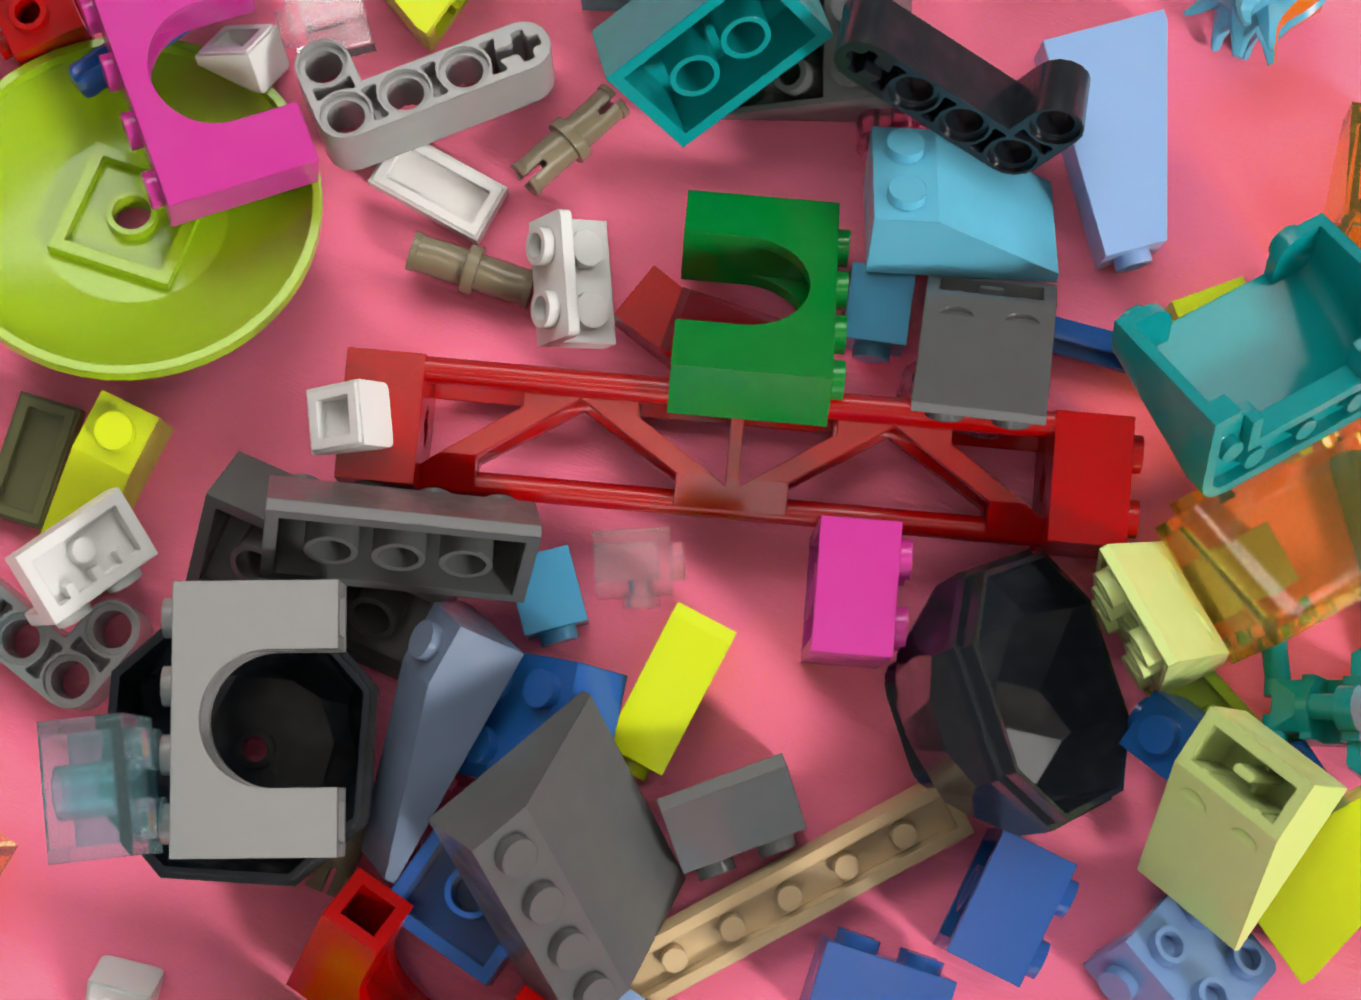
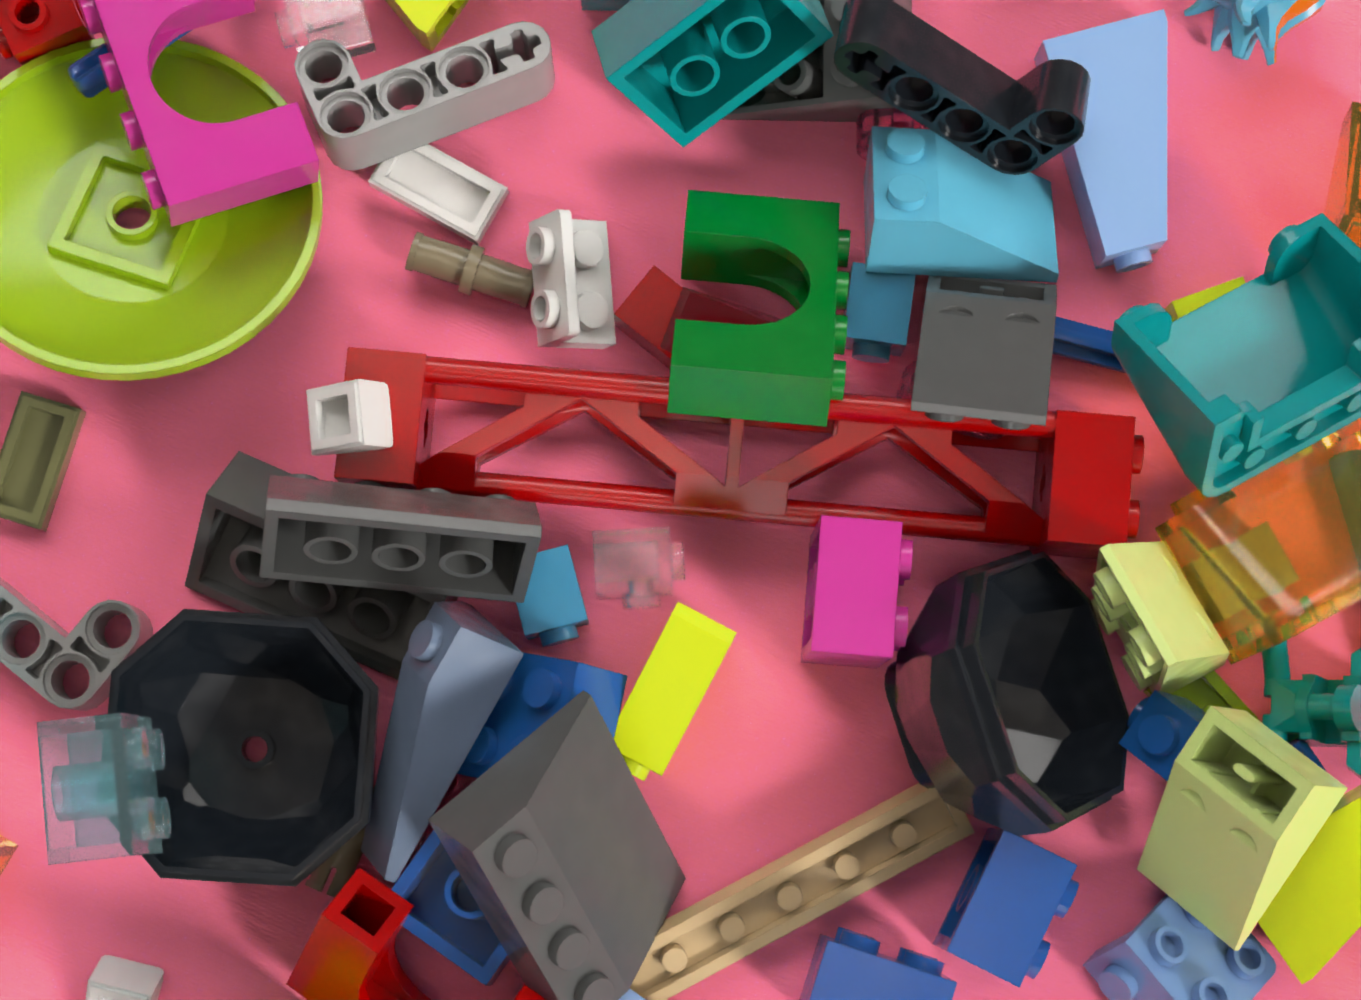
white bracket [4,487,158,629] -> none
neon yellow slope [40,390,174,534] -> none
light grey arch [158,579,347,859] -> none
white slope [195,24,289,93] -> none
dark tan pin [511,84,629,196] -> none
dark grey slope [656,753,807,881] -> none

